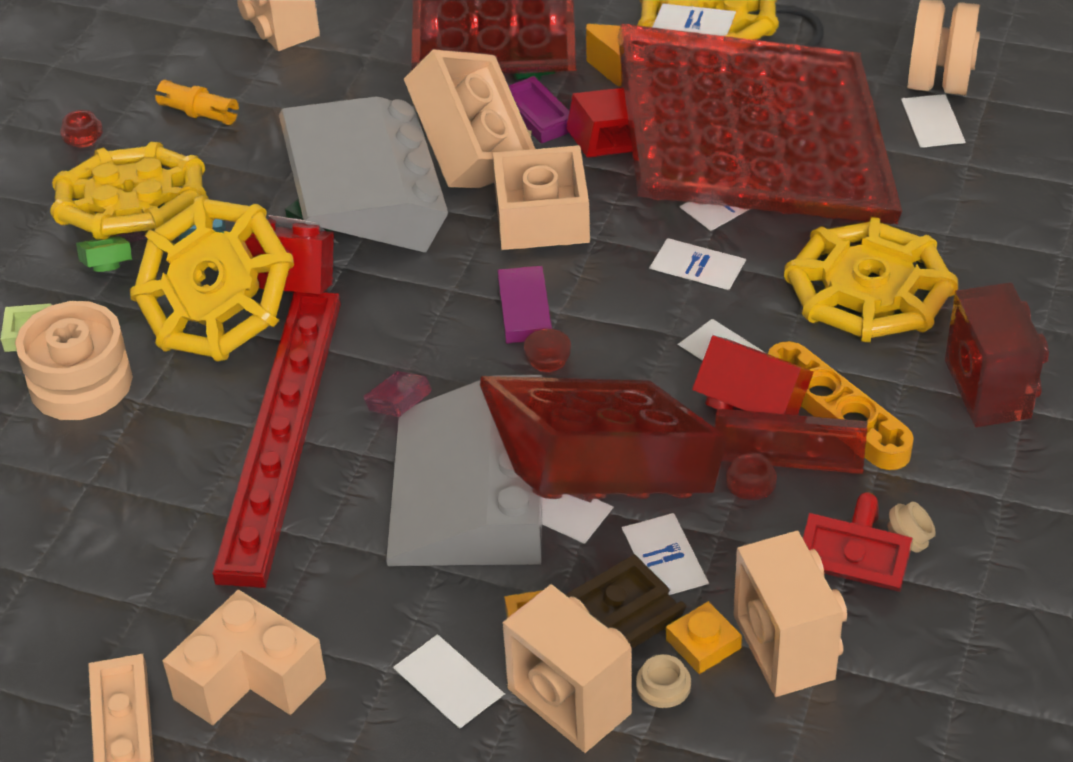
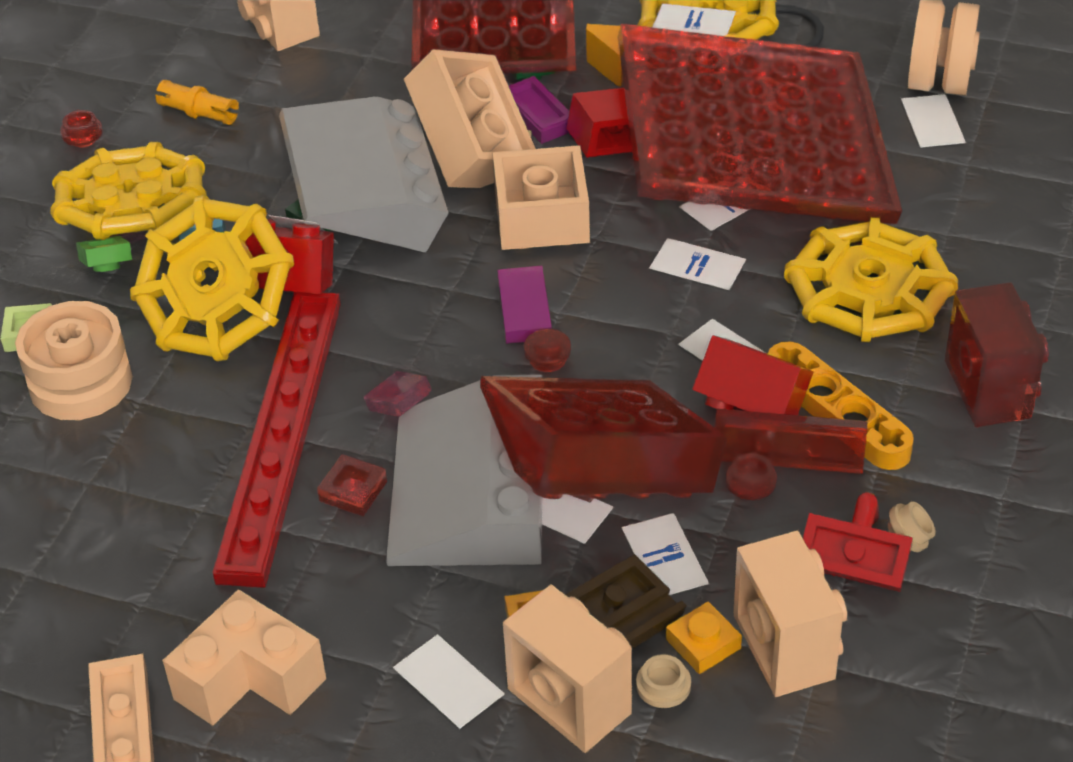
none -> clear red plate [317,454,387,516]

